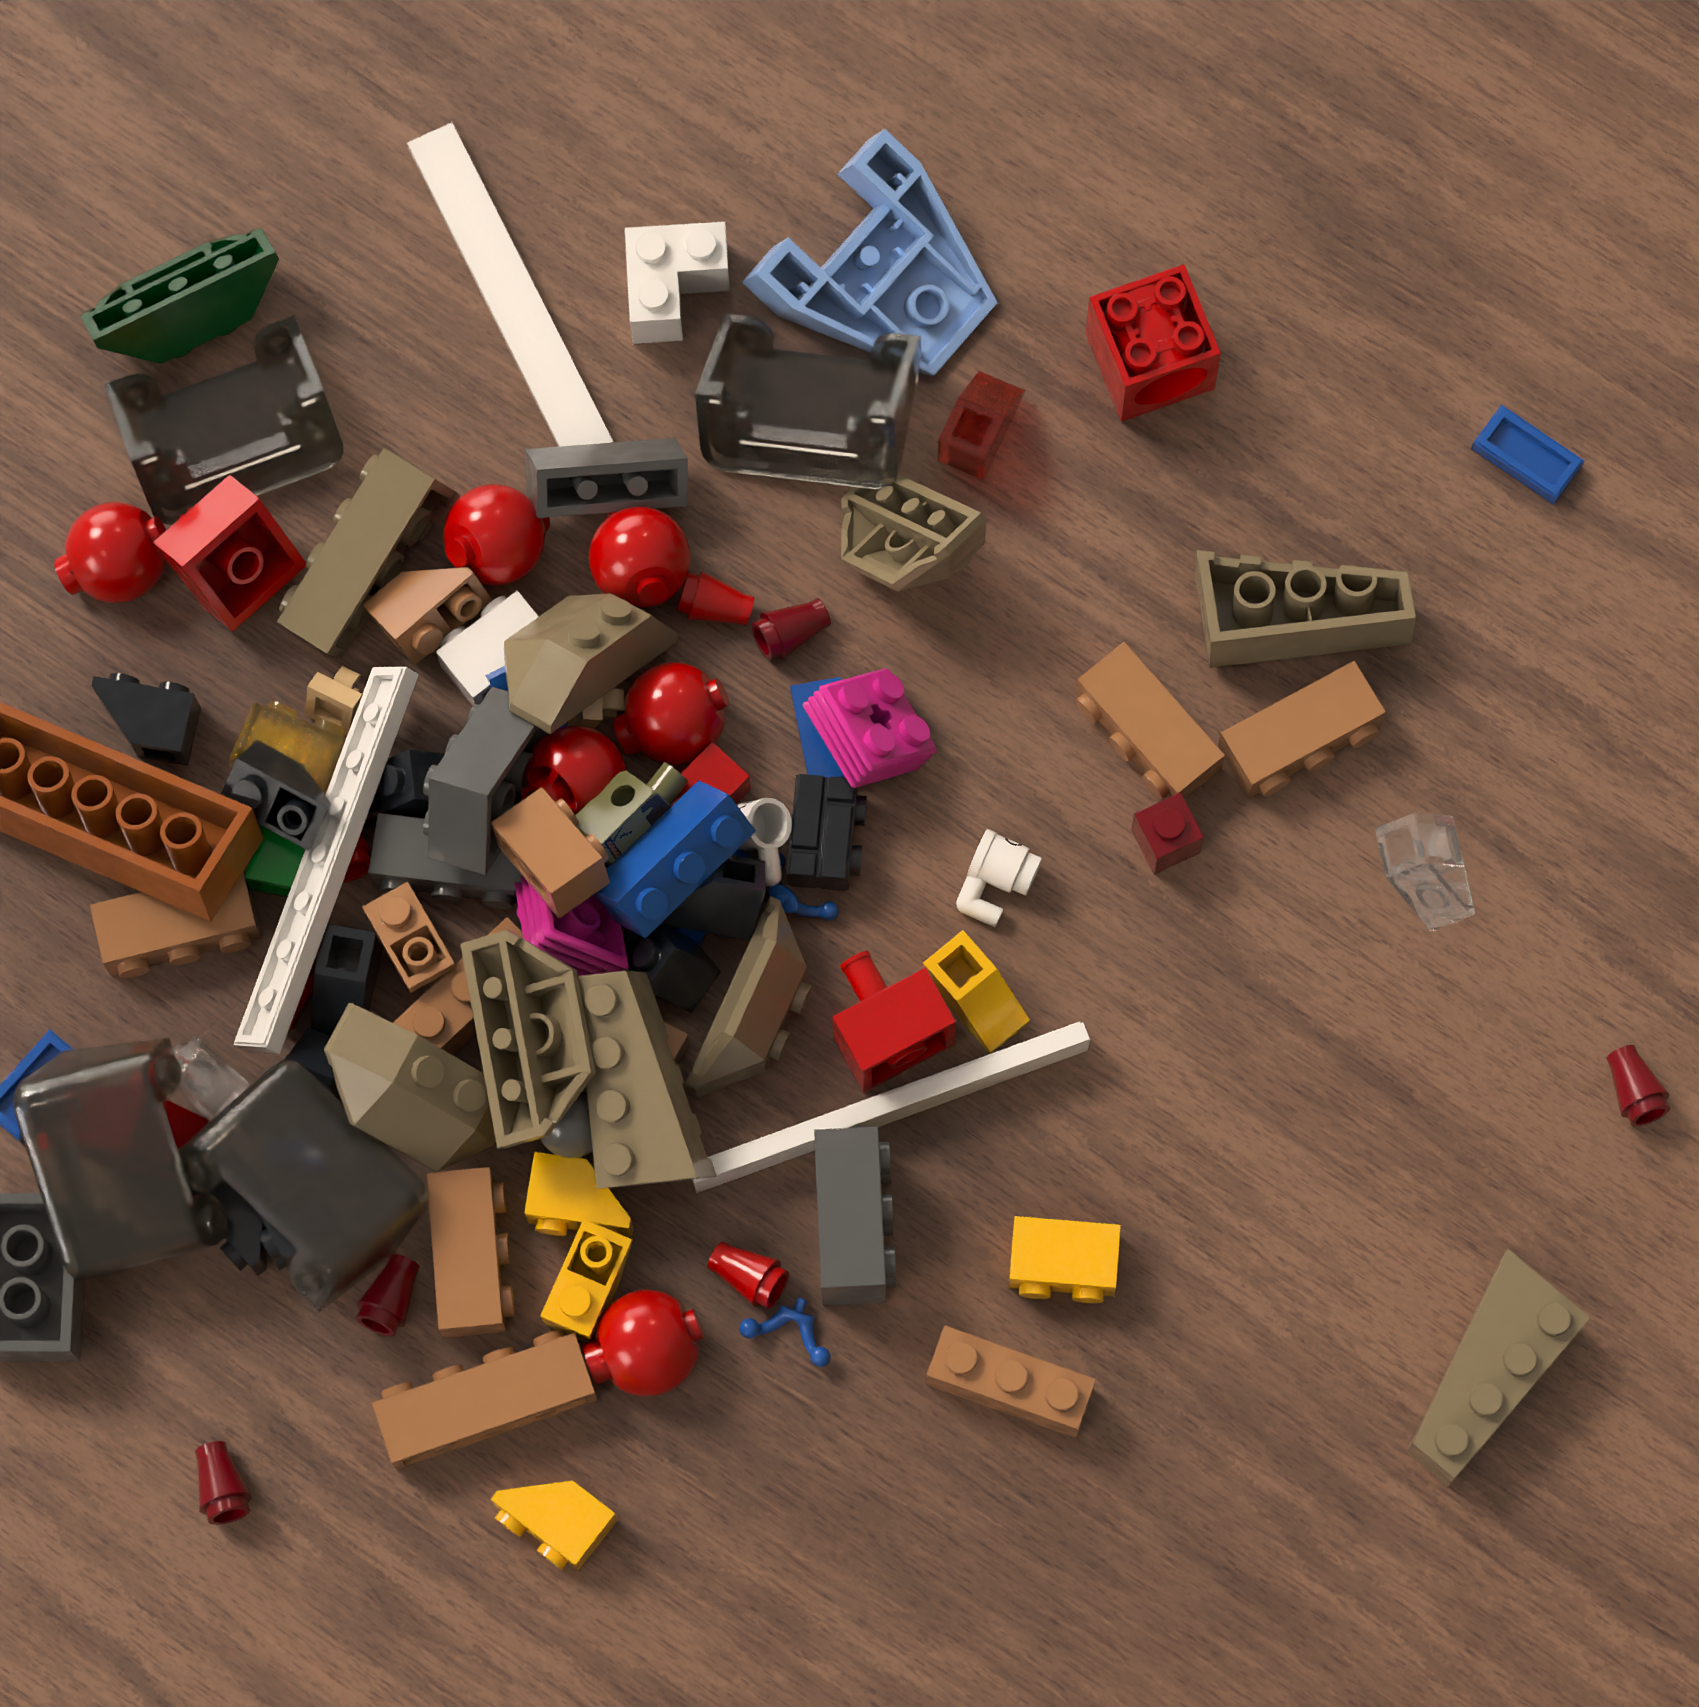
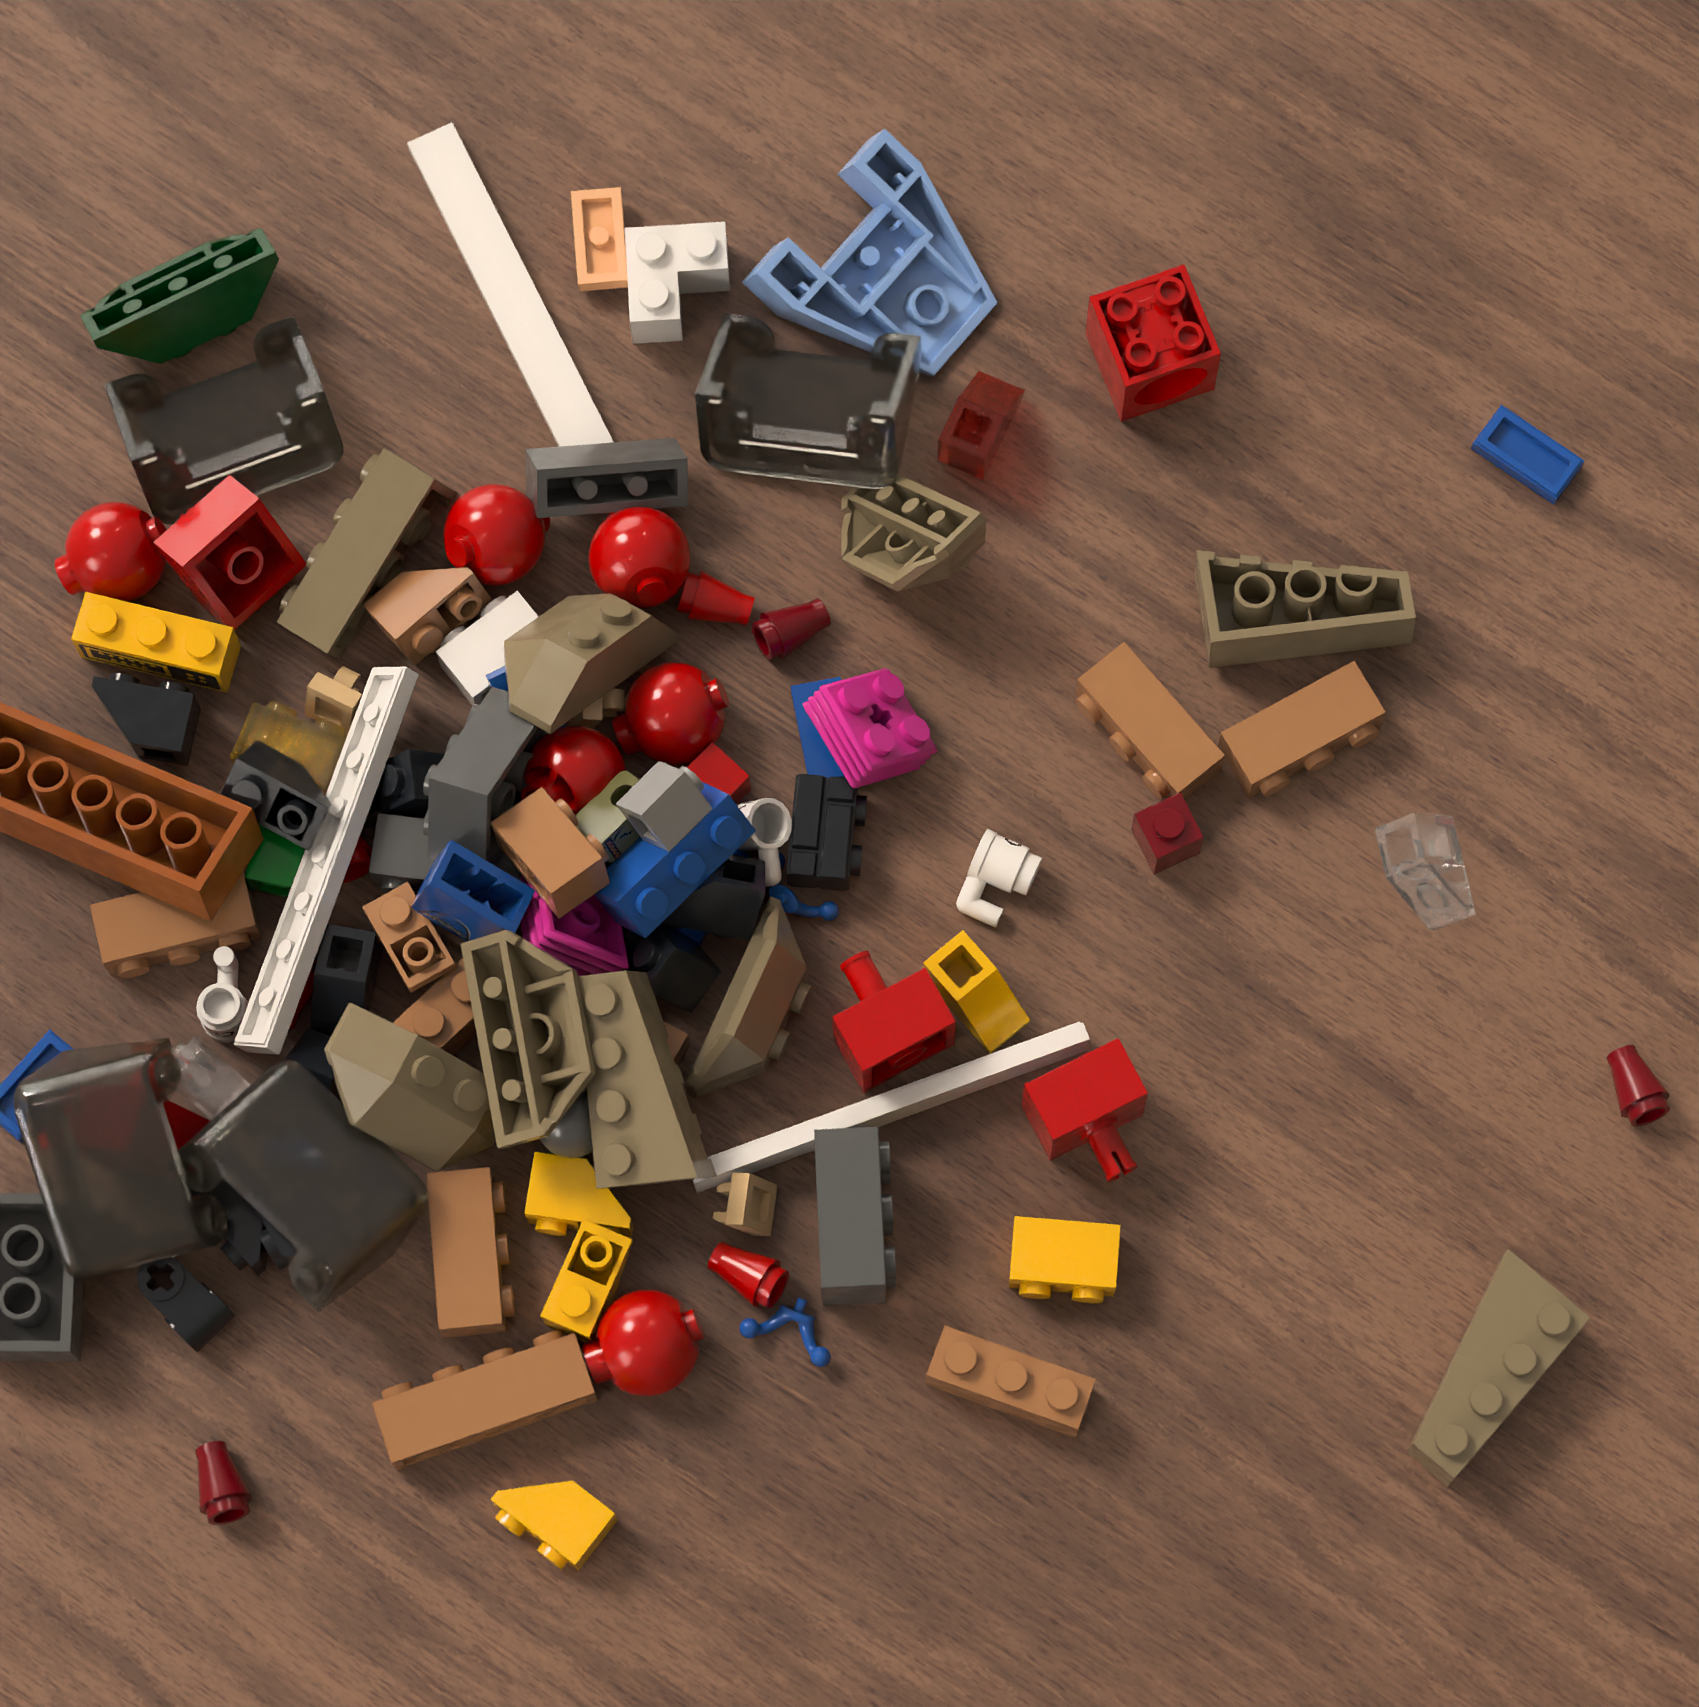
dark red cone [356,1254,420,1336] -> none
none -> yellow brick [71,592,241,693]
none -> black piece [136,1253,235,1353]
none -> white piece [196,946,248,1043]
none -> blue torso [411,840,536,942]
none -> light nougat plate [571,187,628,292]
none -> light grey brick [616,761,713,852]
none -> tan tile [713,1173,778,1236]
none -> red brick [1021,1038,1148,1182]

